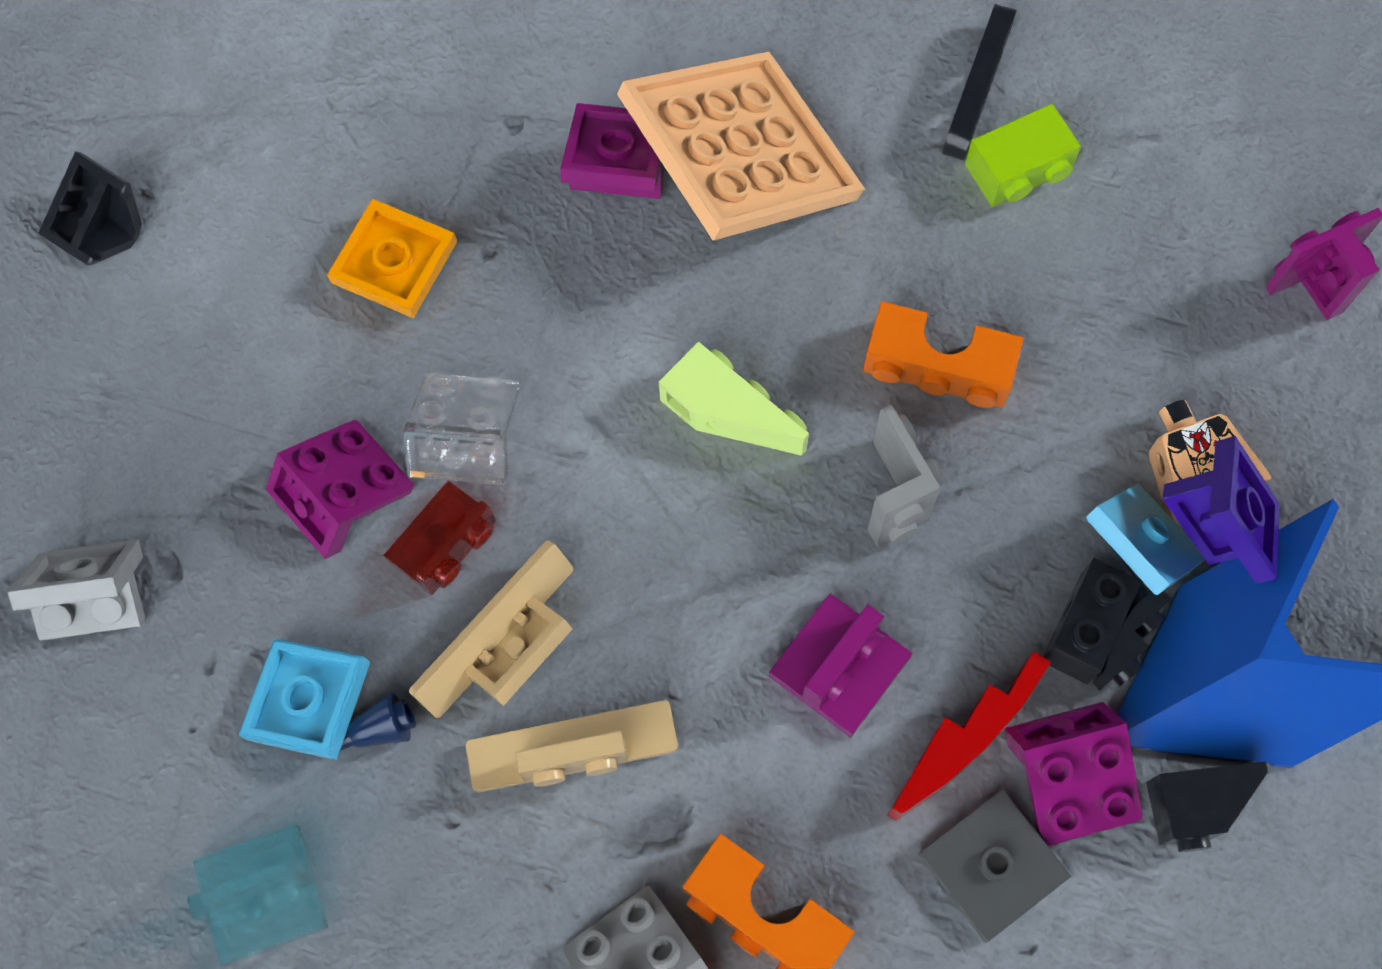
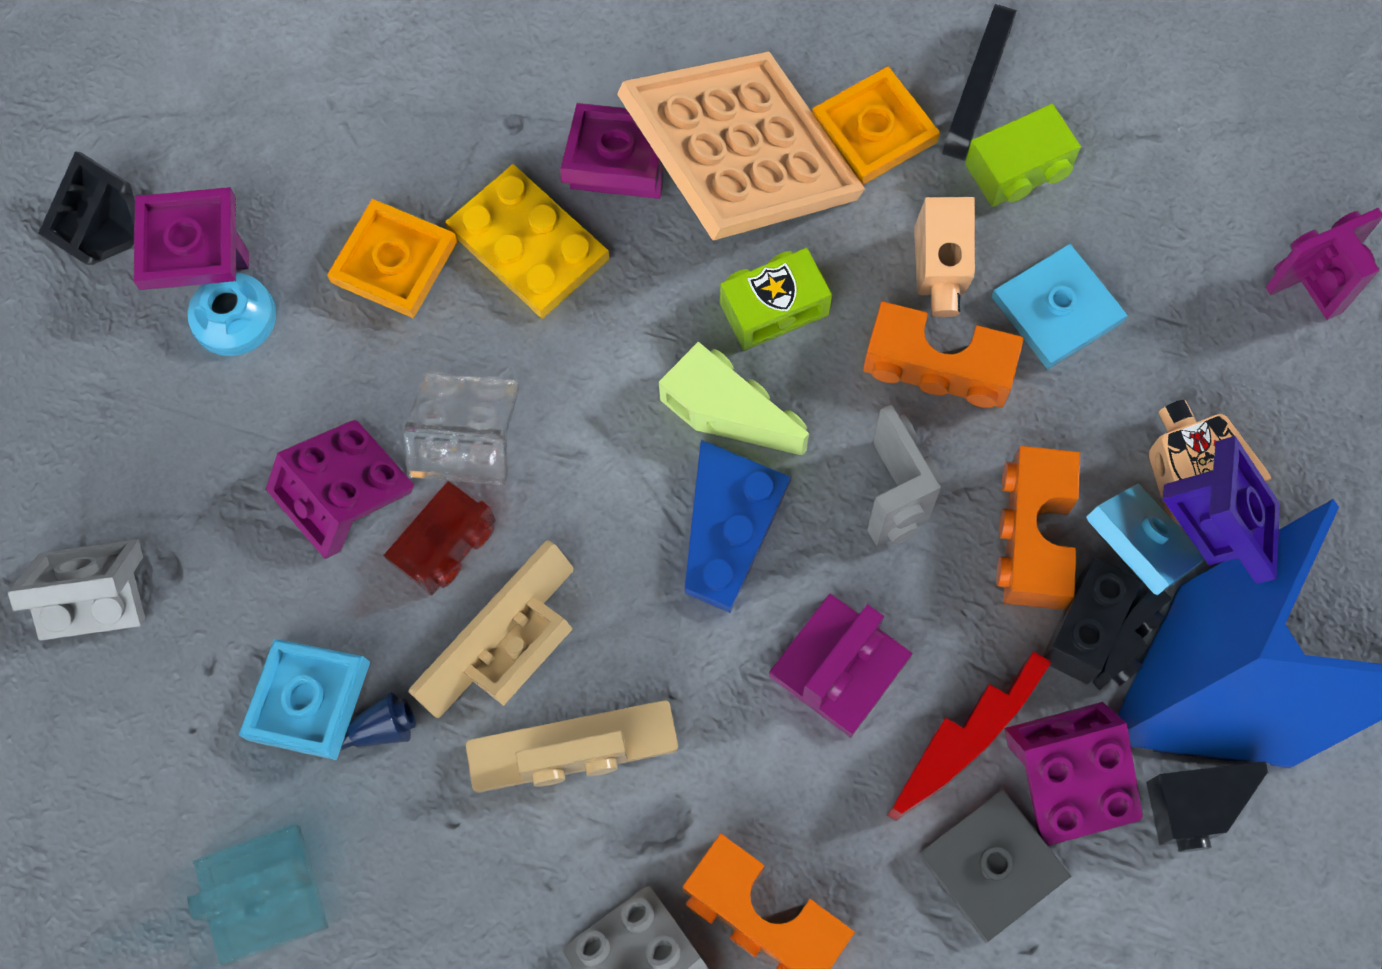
none -> magenta bracket [133,187,249,290]
none -> medium azure piece [187,273,277,356]
none -> yellow plate [445,164,610,319]
none -> blue wing [685,439,791,613]
none -> lime brick [720,247,832,351]
none -> light orange plate [812,66,940,185]
none -> light nougat torso [914,197,975,318]
none -> medium azure plate [991,244,1128,370]
none -> orange arch [996,446,1081,610]

